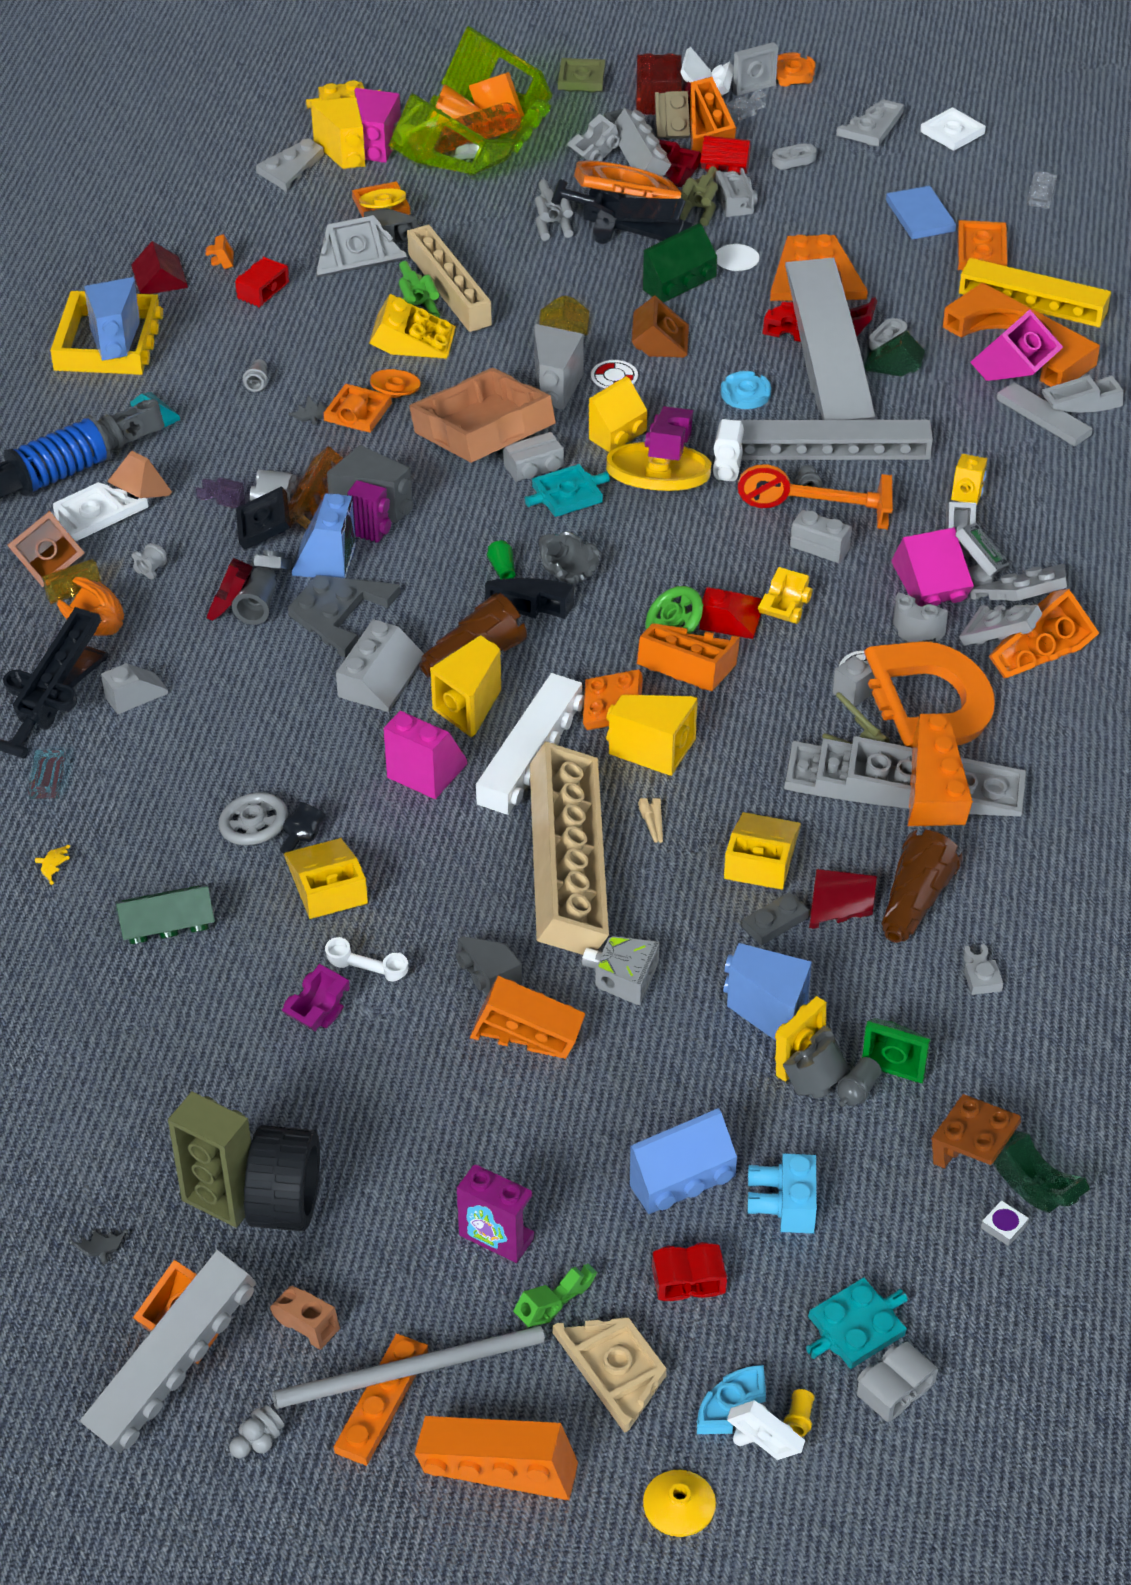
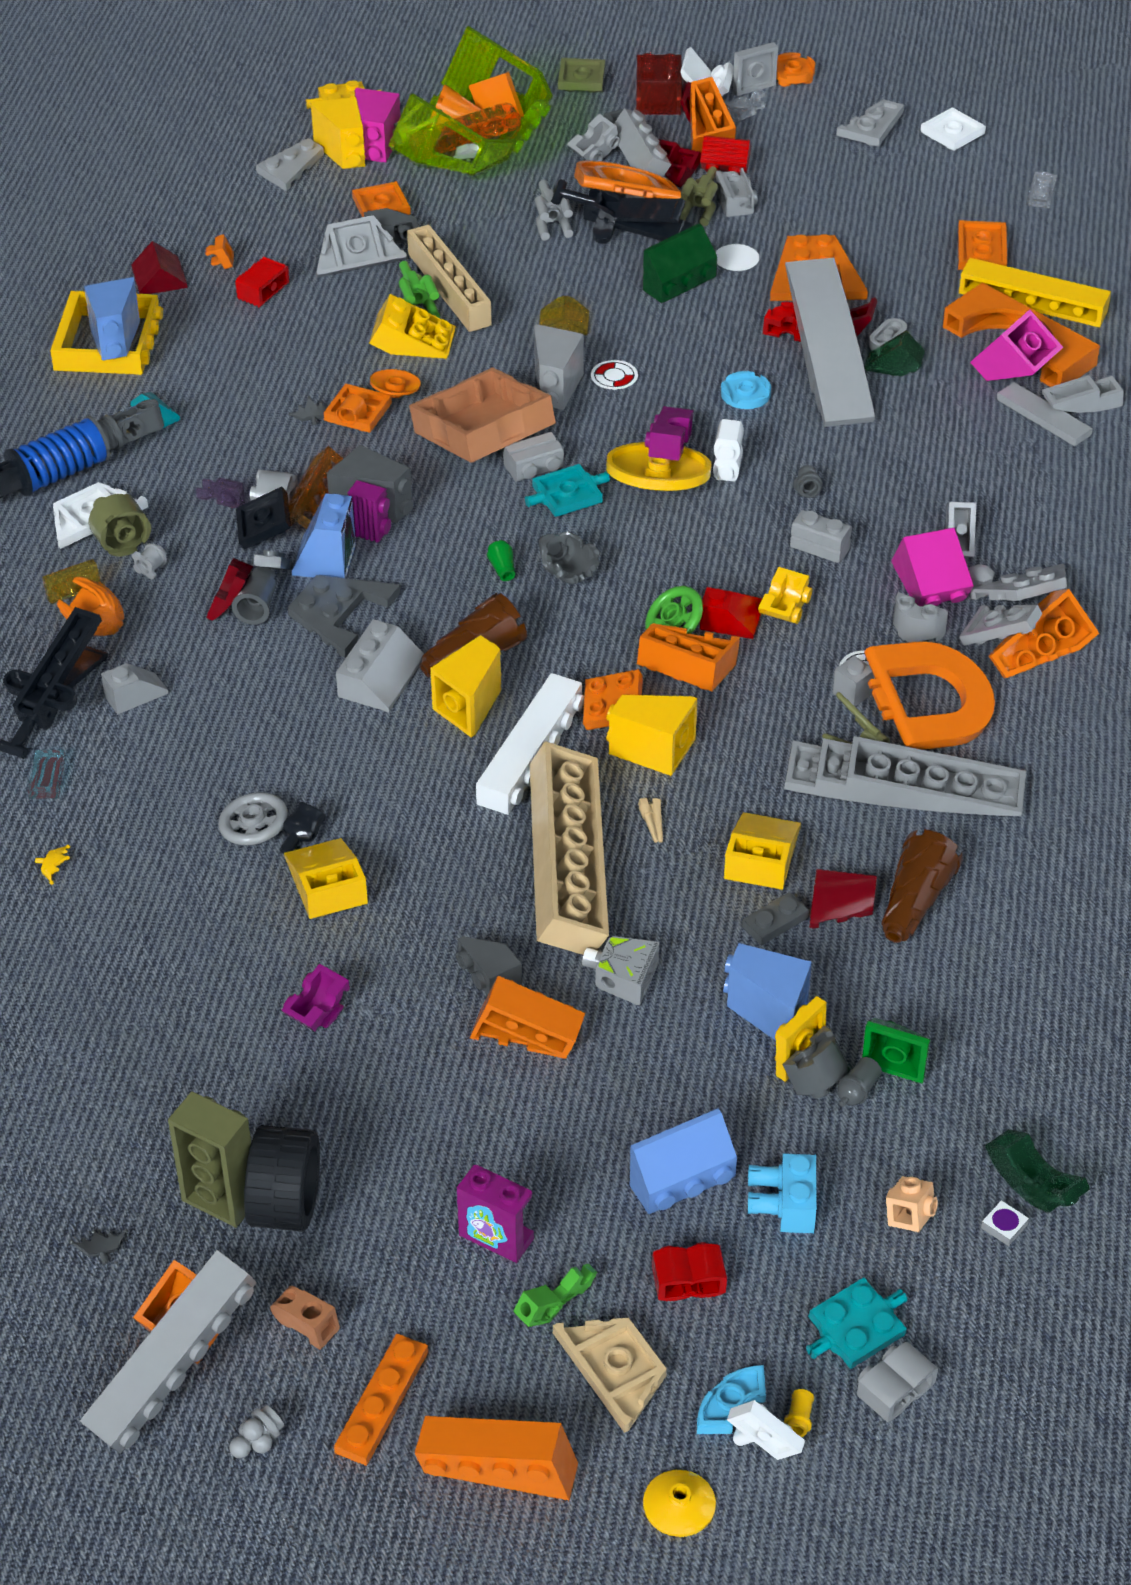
slope [7,511,85,587] -> none
nougat slope [107,451,172,498] -> none
slope [115,884,215,944] -> none
light grey cone [243,359,268,392] -> none
light grey piece [272,1326,545,1409] -> none
white bar [325,937,409,982] -> none
yellow dish [359,188,406,210] -> none
dark pink slope [384,711,467,799] -> none
black slope [485,578,574,619] -> none
yellow slope [589,376,647,452] -> none
dark orange slope [632,295,689,358] -> none
dark tan plate [655,91,690,139] -> none
light grey brick [736,420,933,460] -> none
orange piece [738,464,893,530] -> none
light grey plate [772,143,816,170] -> none
medium blue tile [886,186,956,239] -> none
orange wedge [907,713,973,826] -> none
dark orange bracket [932,1094,1021,1168] -> none
yellow head [951,454,988,505] -> none
light grey tile [955,523,1010,576] -> none
light grey plate [964,944,1003,995] -> none
none -> olive brick [88,494,151,557]
none -> light nougat brick [886,1176,938,1232]

